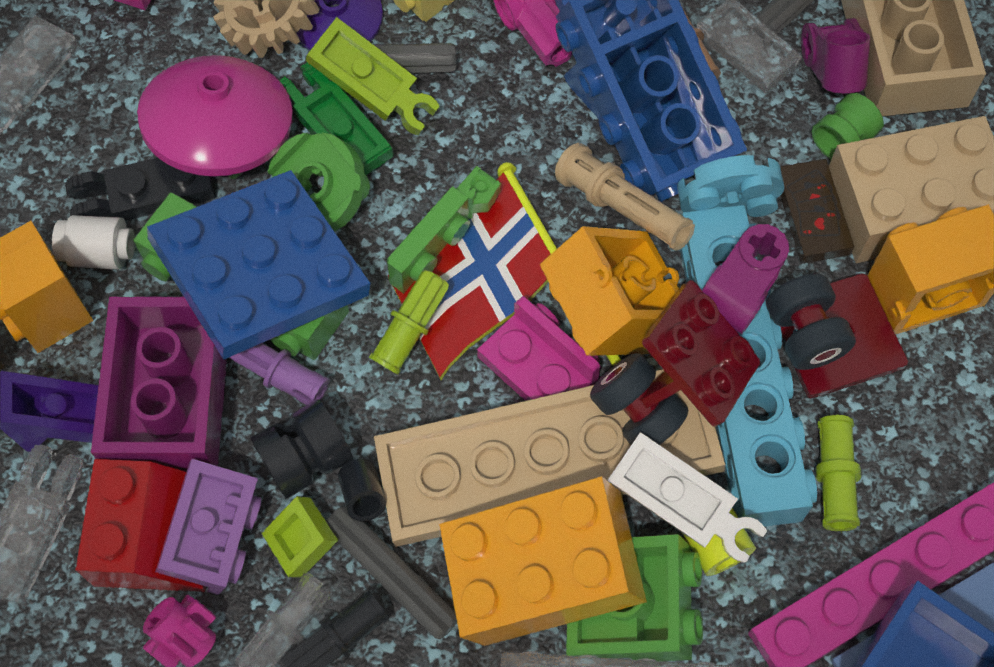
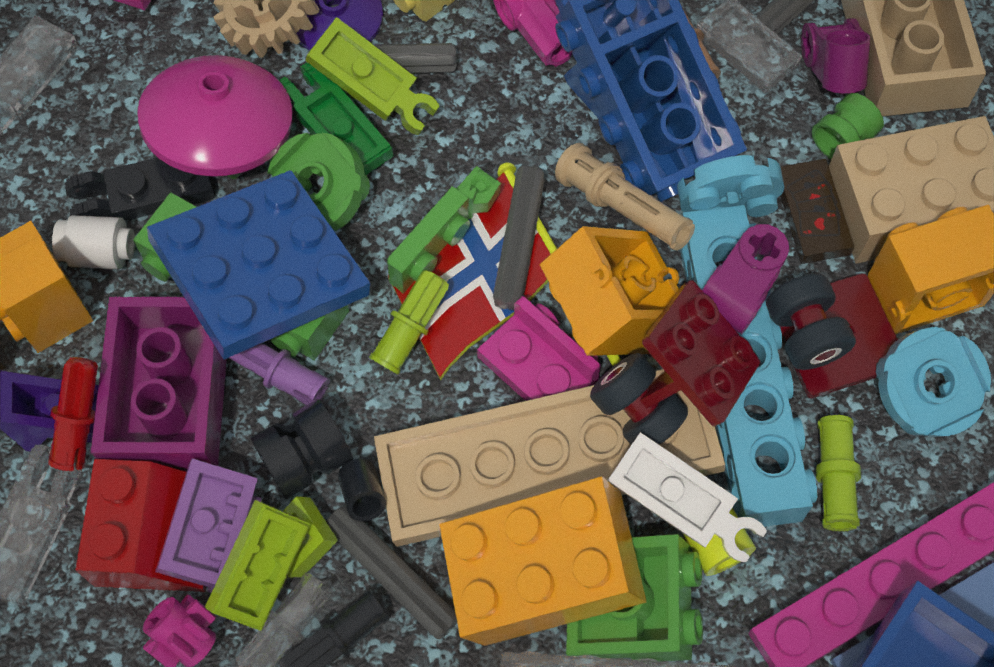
none -> red axle [48,357,98,471]
none -> lime plate [205,500,311,631]
none -> dark grey axle [493,165,545,310]
none -> medium azure plate [876,327,991,437]

